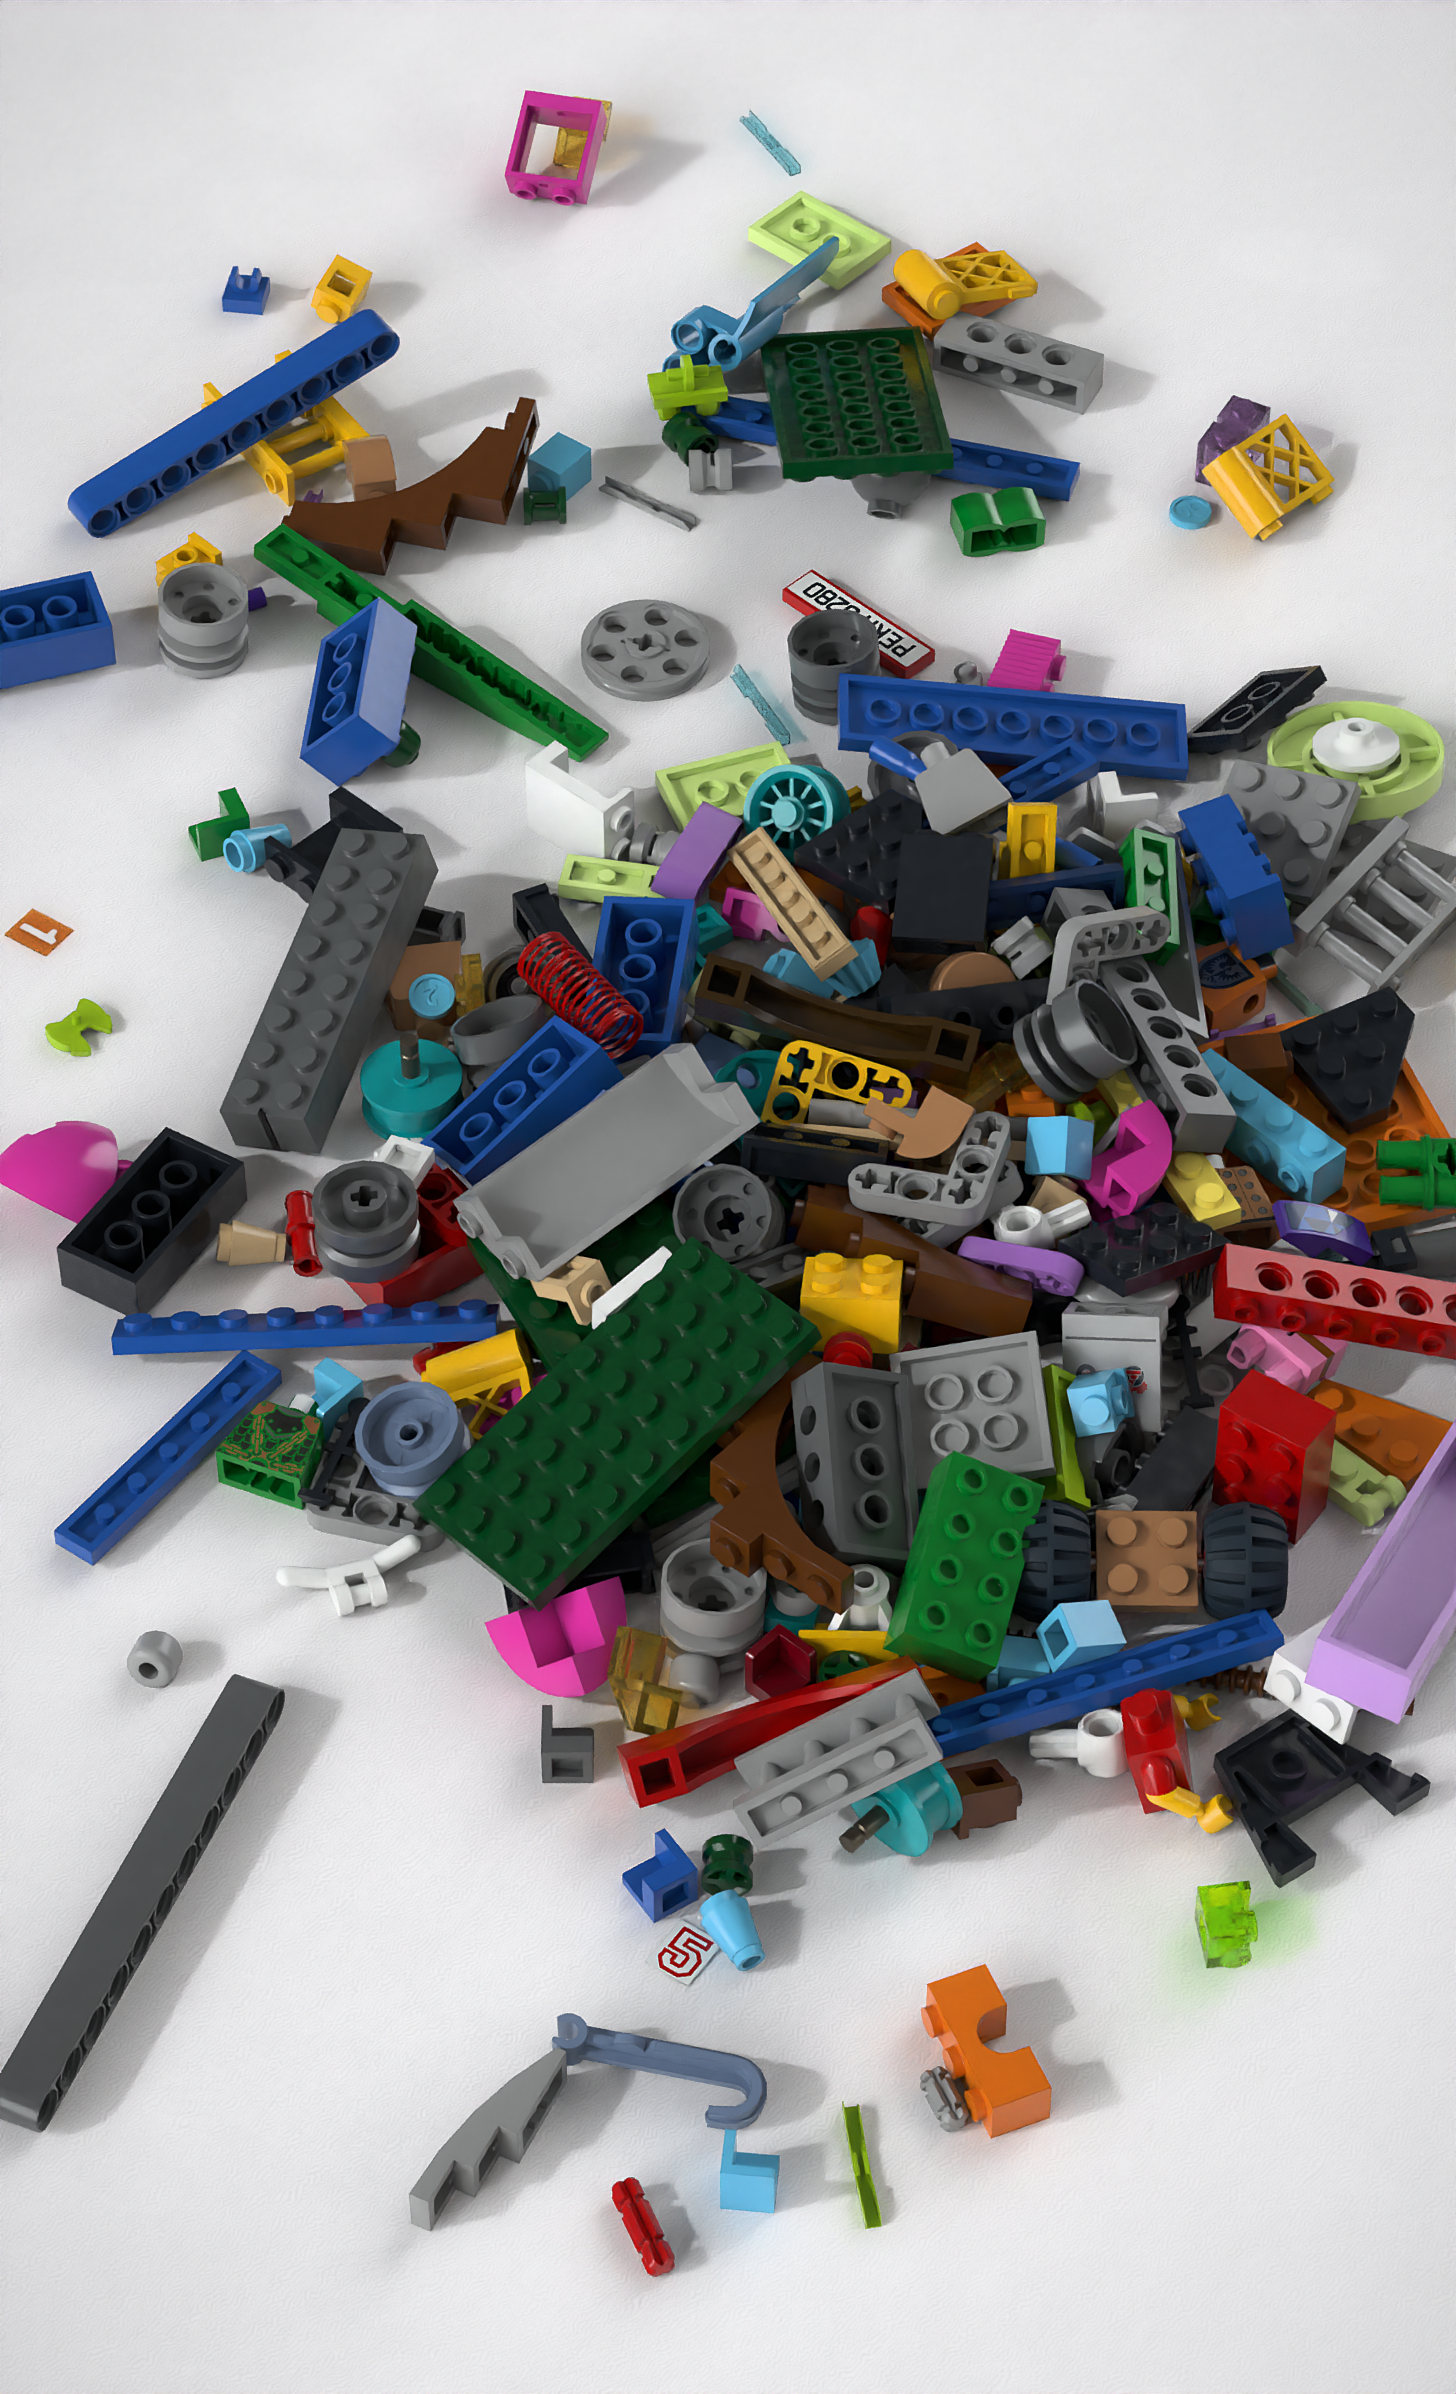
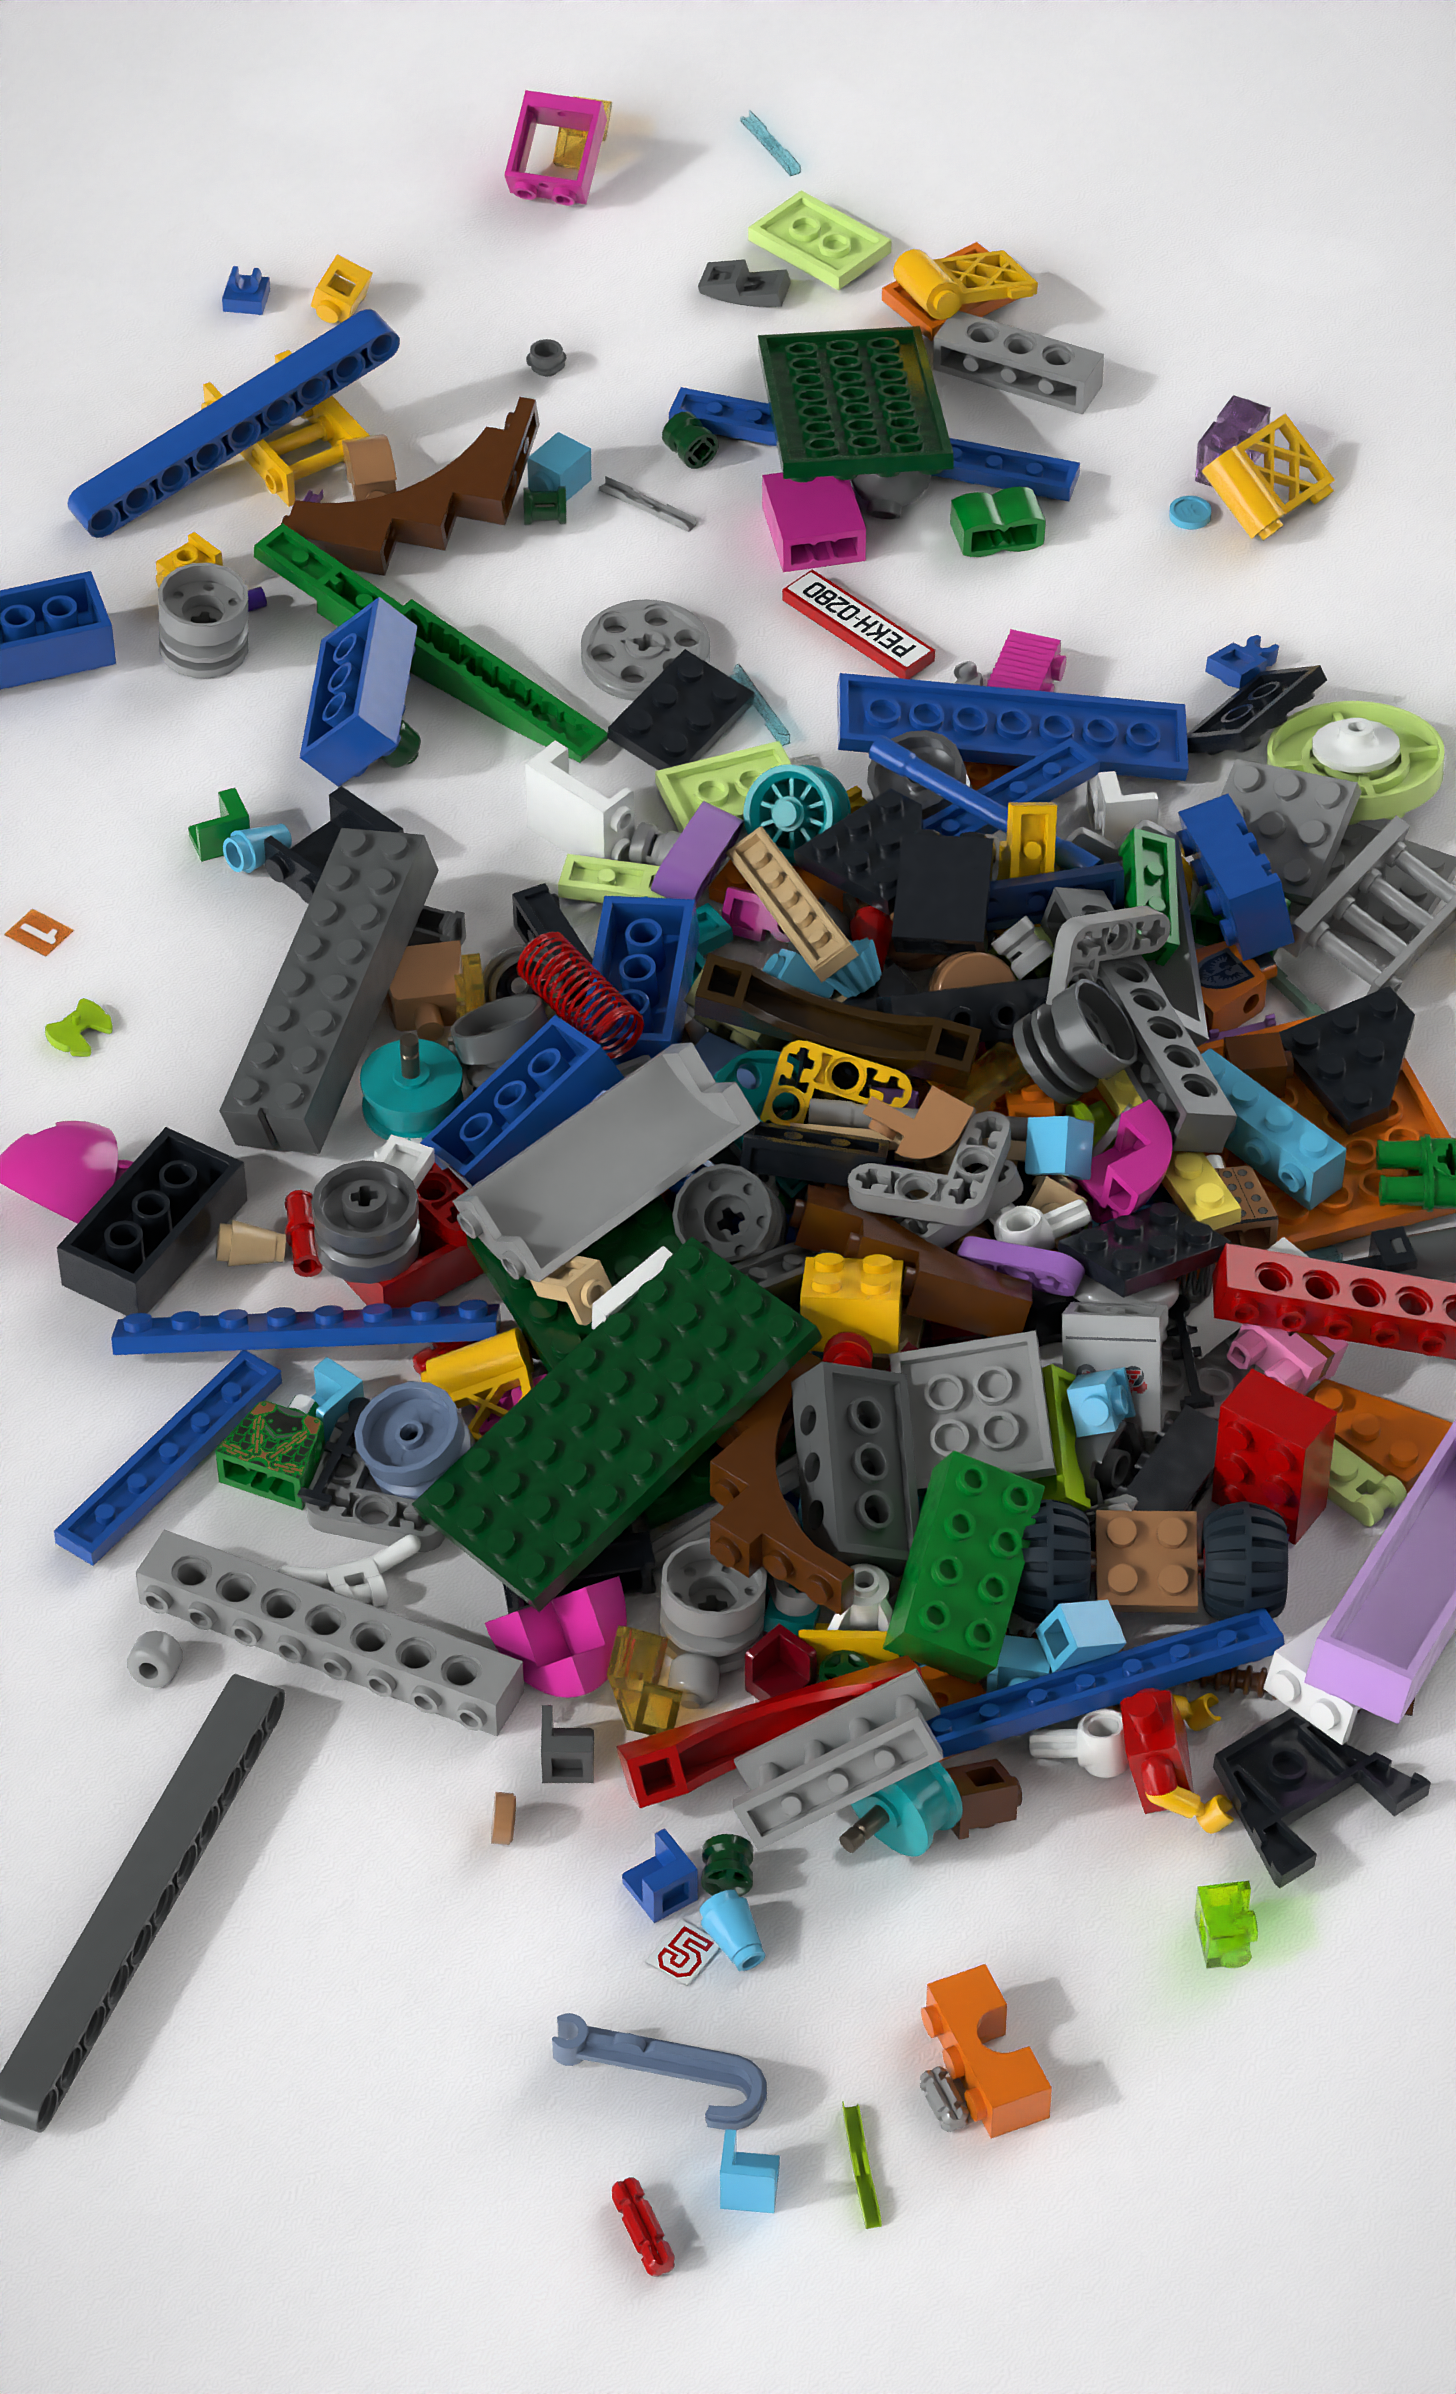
medium azure piece [409,974,455,1020] -> none
light grey slope [409,2048,567,2232] -> none
lime hips [647,354,728,421] -> none
dark azure panel [662,236,839,372] -> none
light grey wheel [688,448,732,491] -> none
dark grey wheel [787,609,882,725] -> none
light grey torso [914,742,1014,836] -> none
dark purple slope [1271,1200,1374,1267] -> none
none -> light grey brick [136,1529,524,1736]
none -> medium nougat tile [491,1792,516,1845]
none -> dark grey plate [526,339,567,377]
none -> black plate [607,649,755,770]
none -> dark grey slope [698,259,791,307]
none -> dark pink brick [762,472,866,572]
none -> blue plate [1205,635,1279,689]

